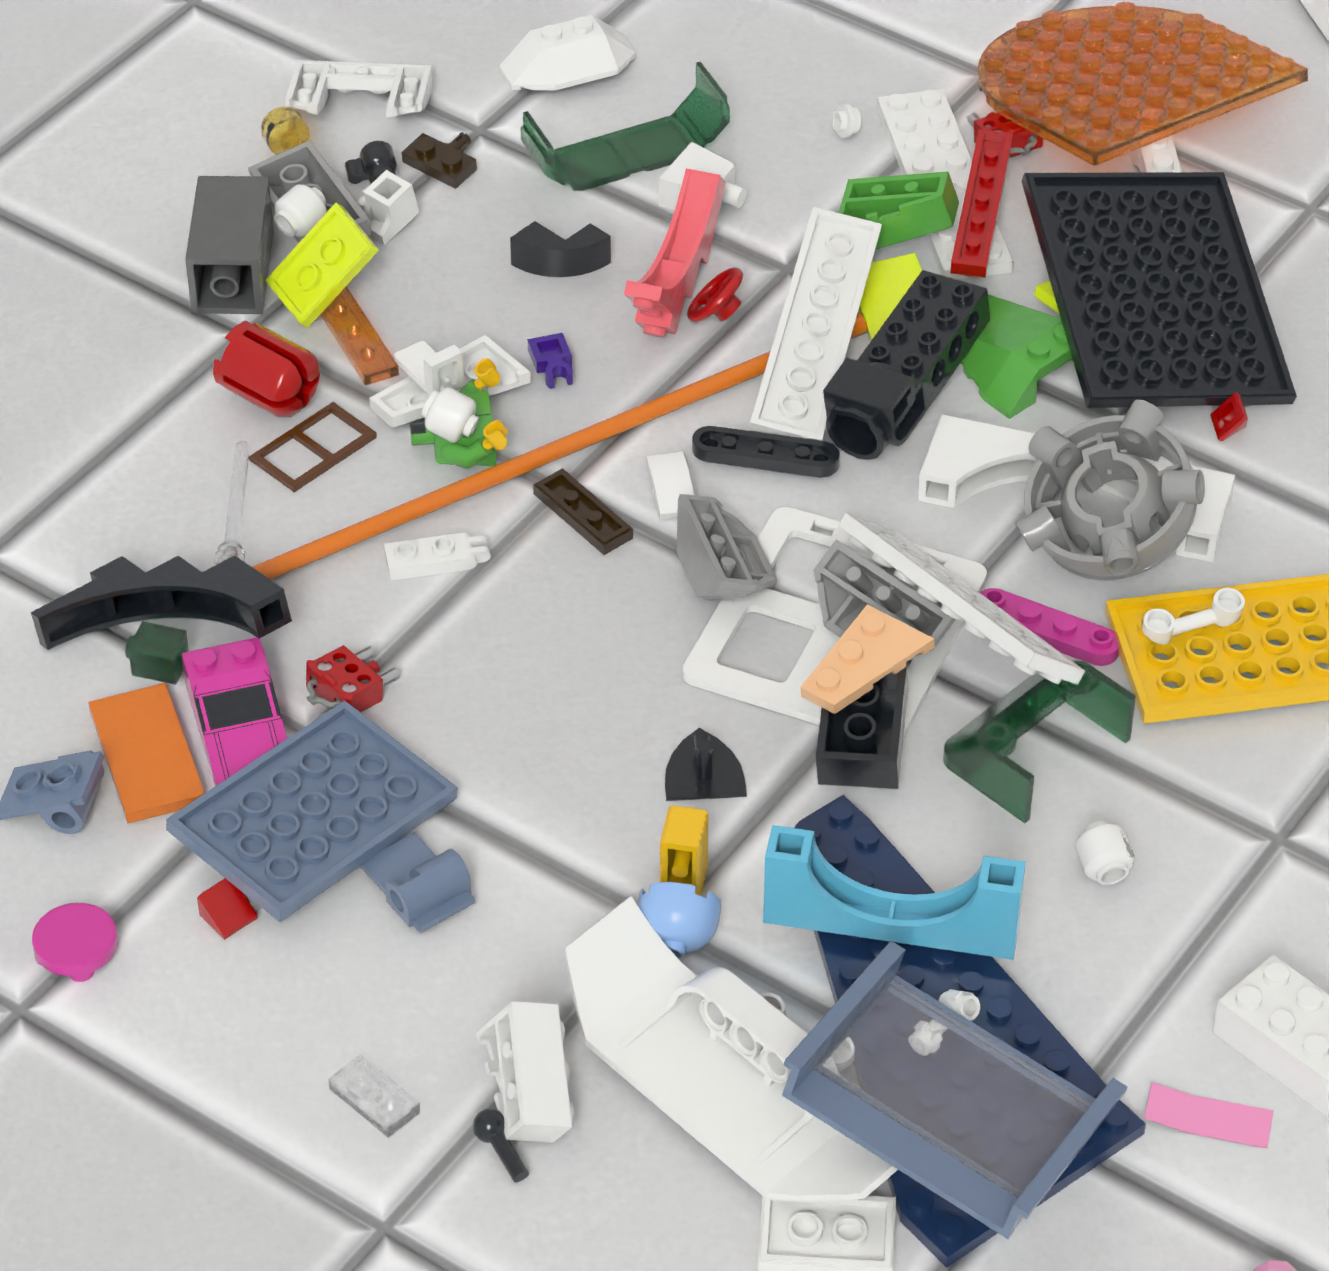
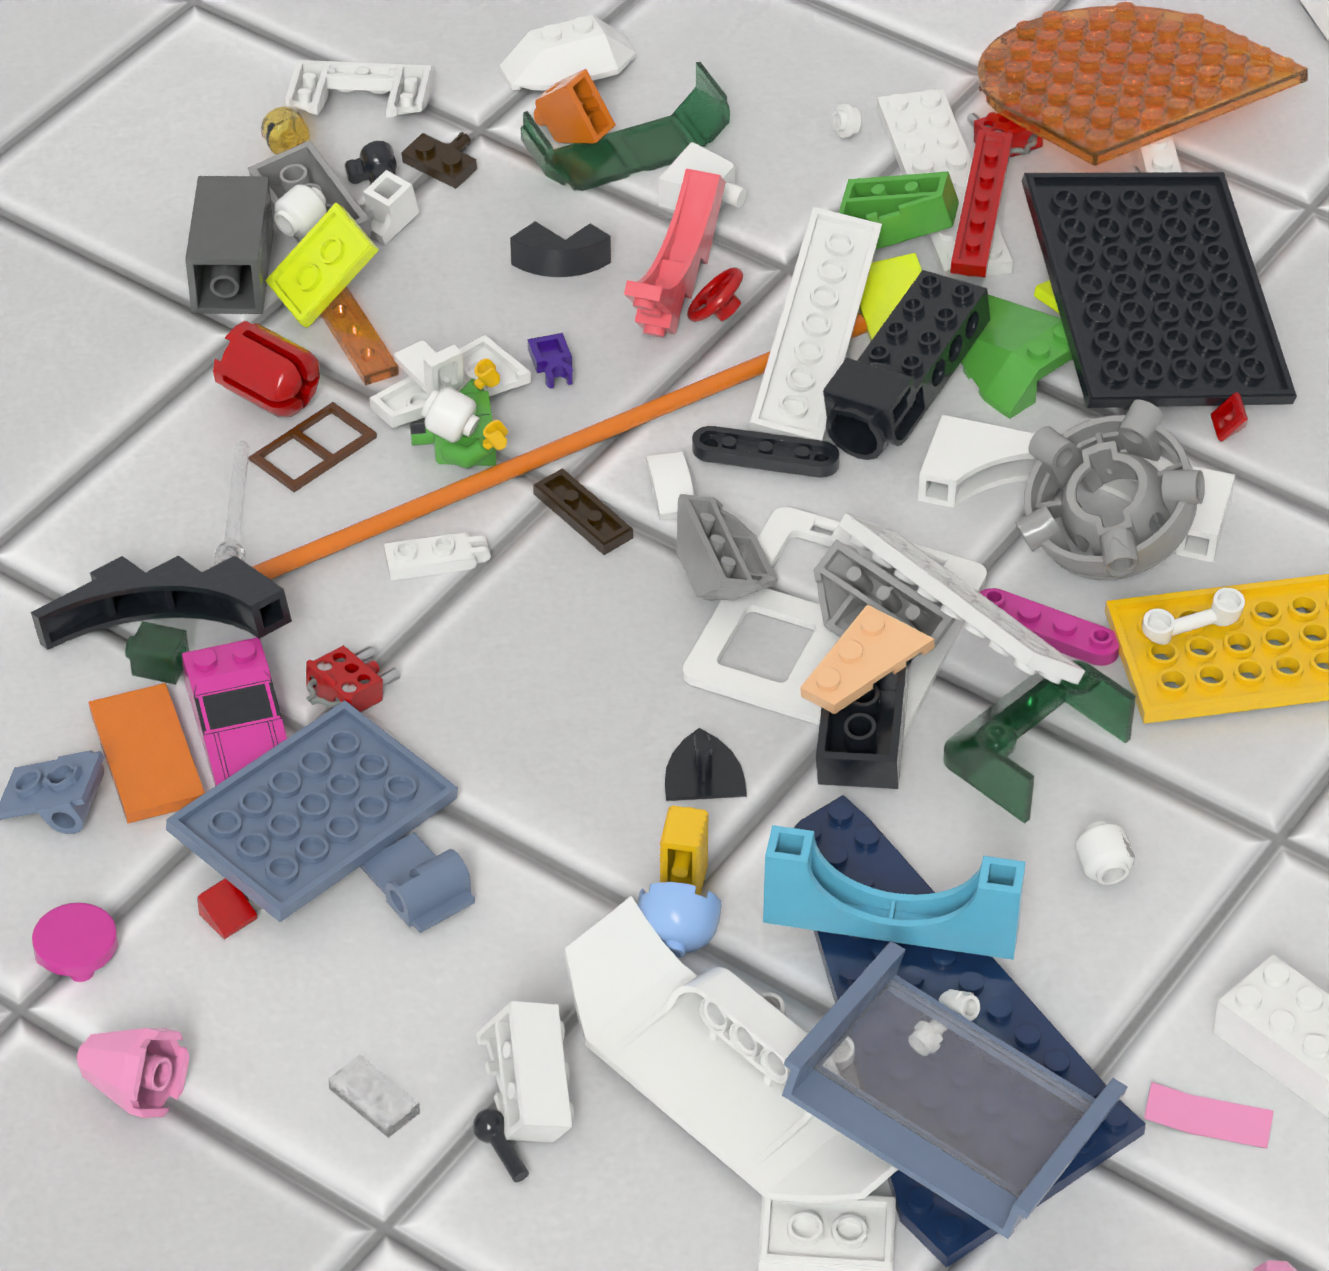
none -> bright pink cone [77,1028,190,1118]
none -> orange torso [534,69,616,144]

